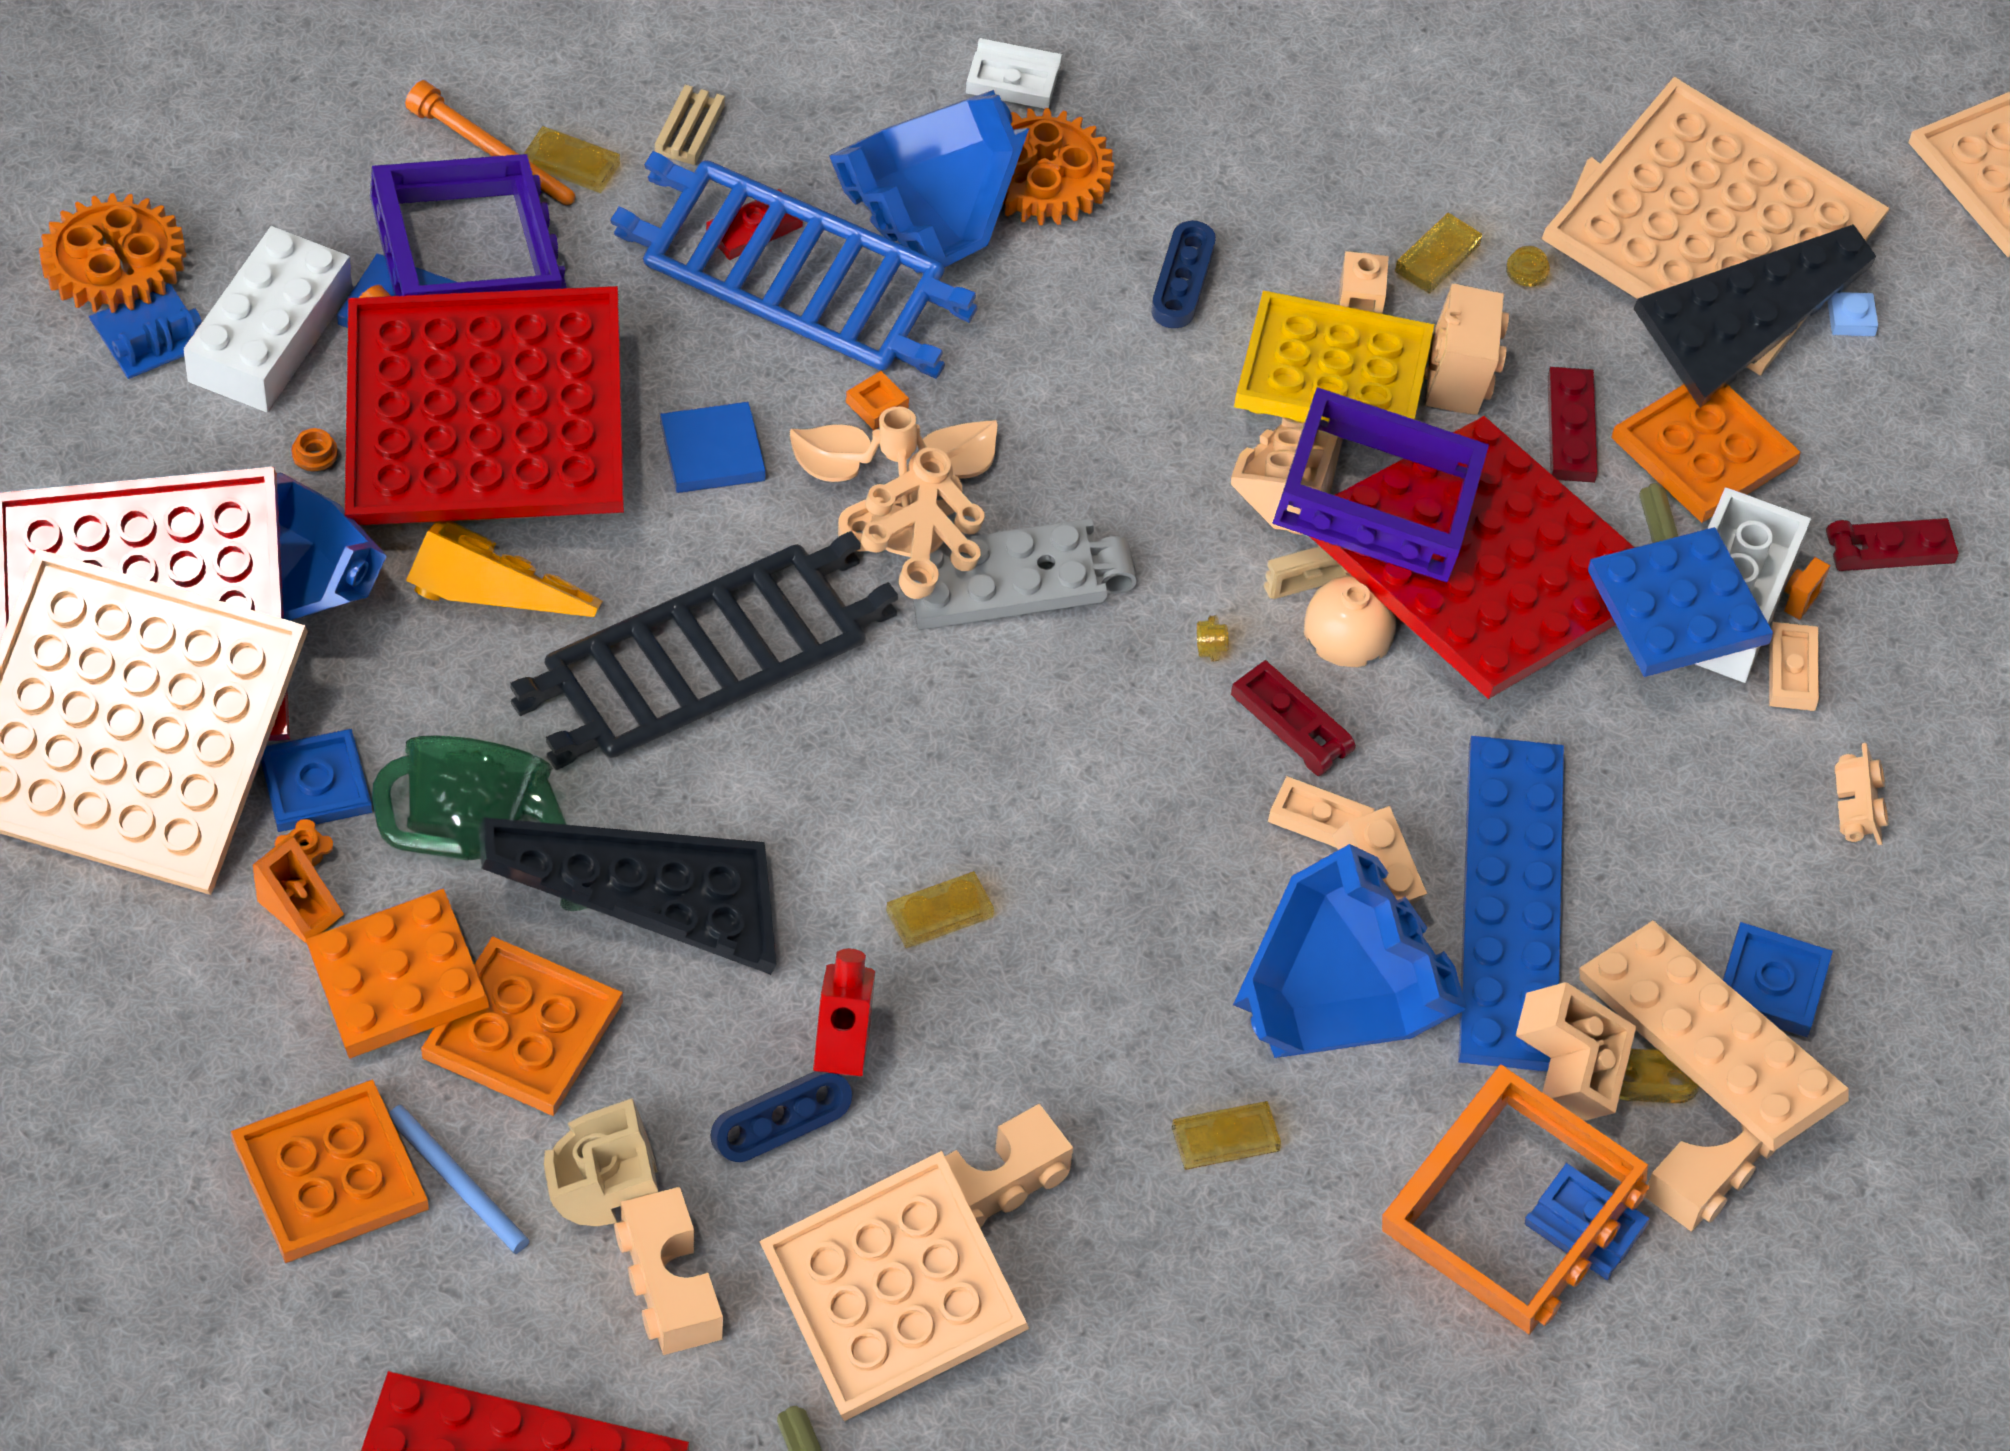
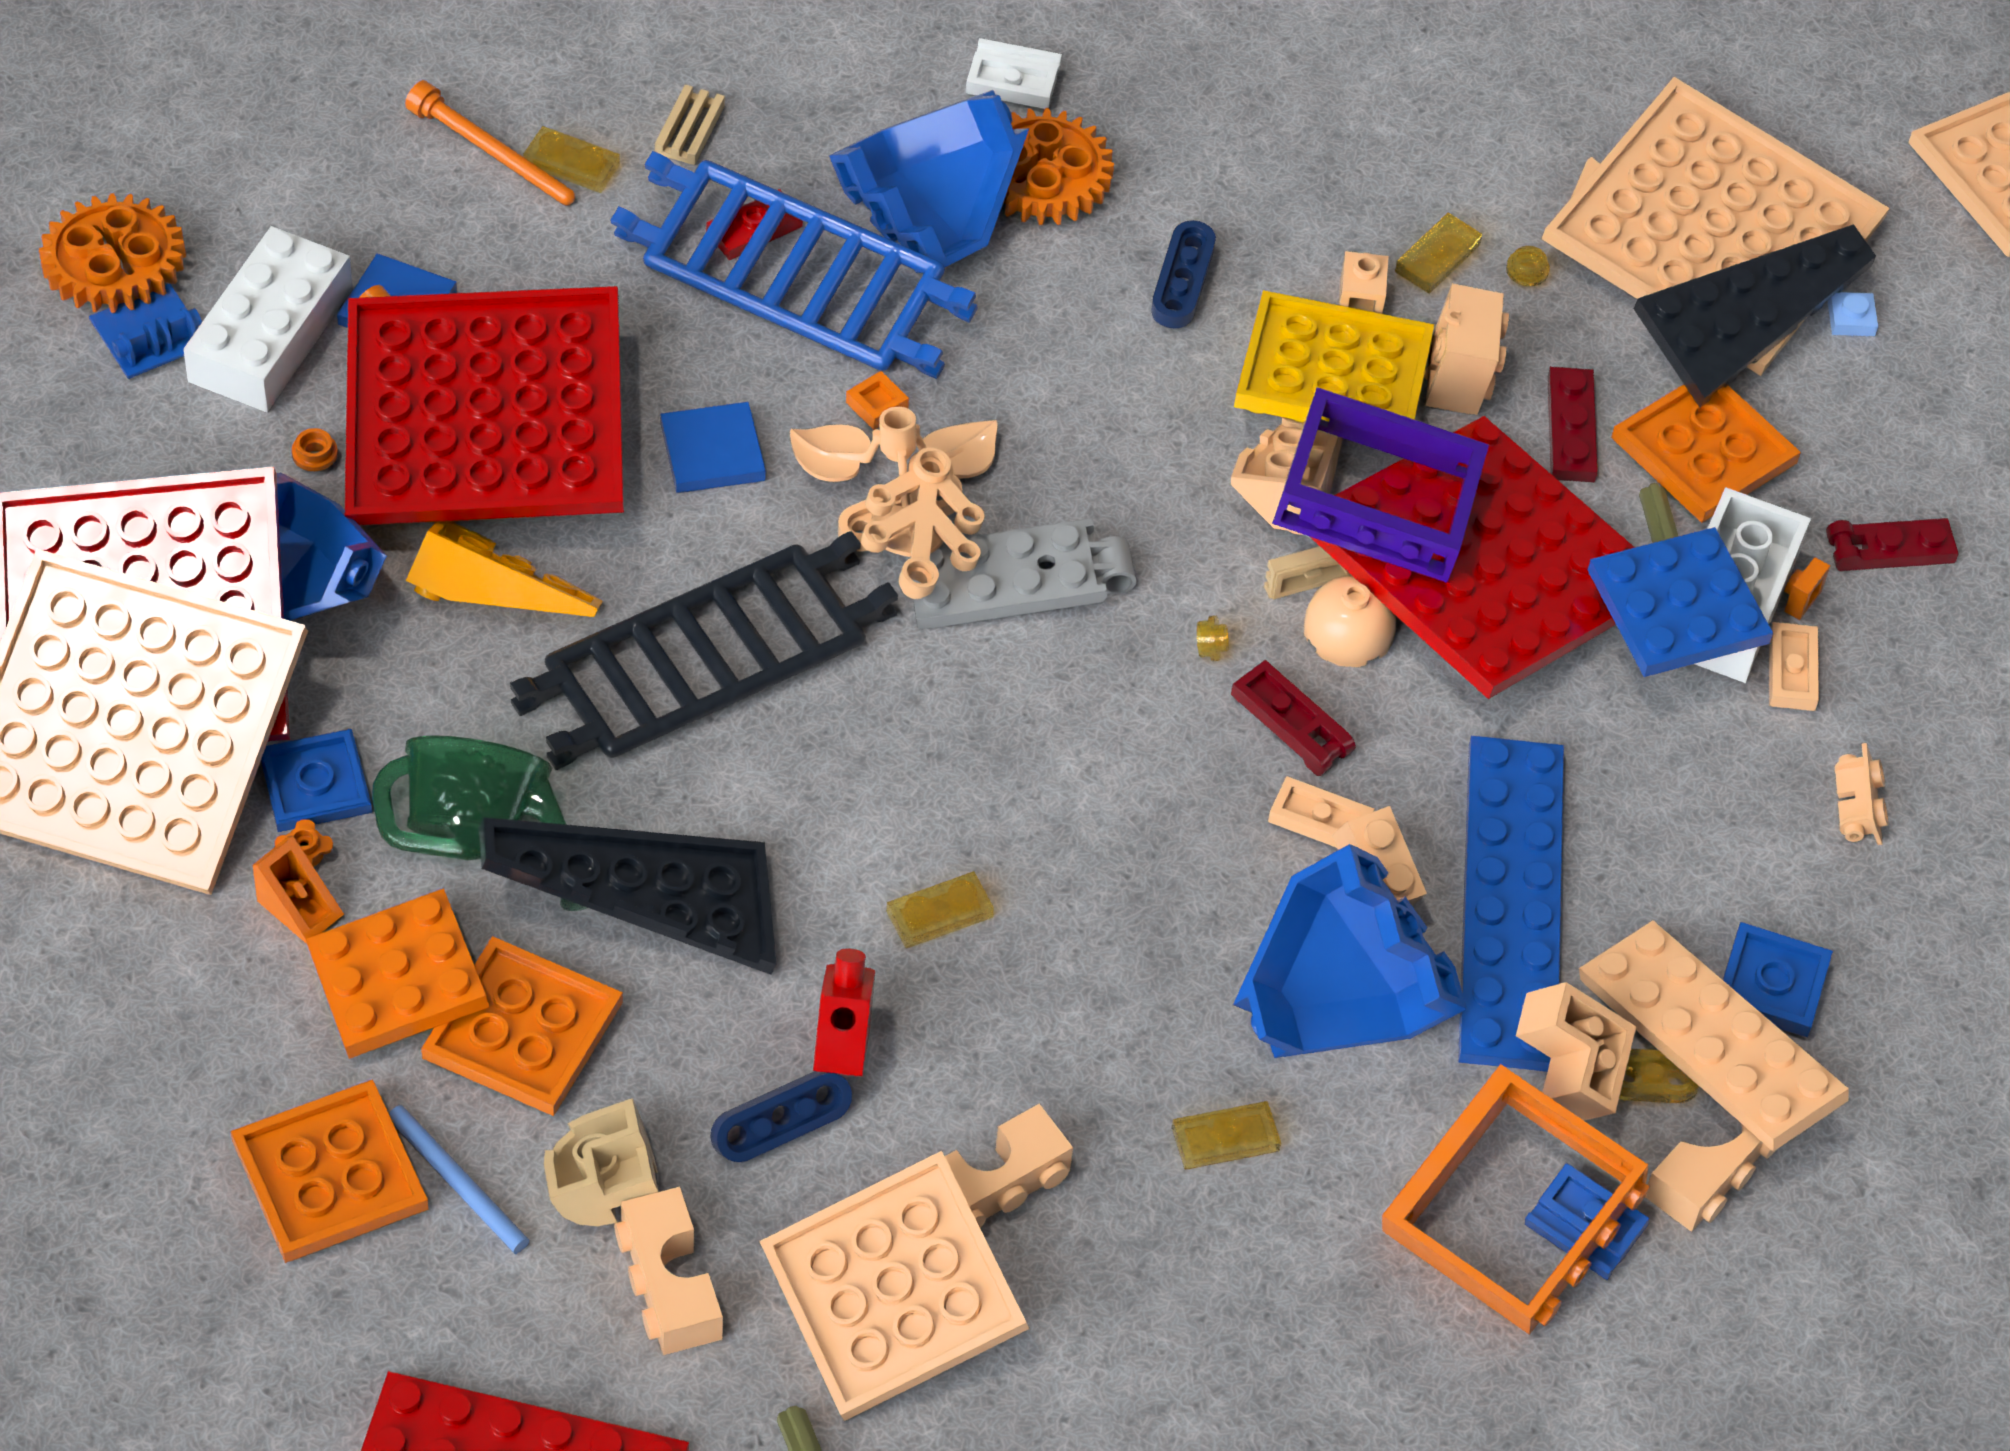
dark purple window [370,154,567,296] -> none

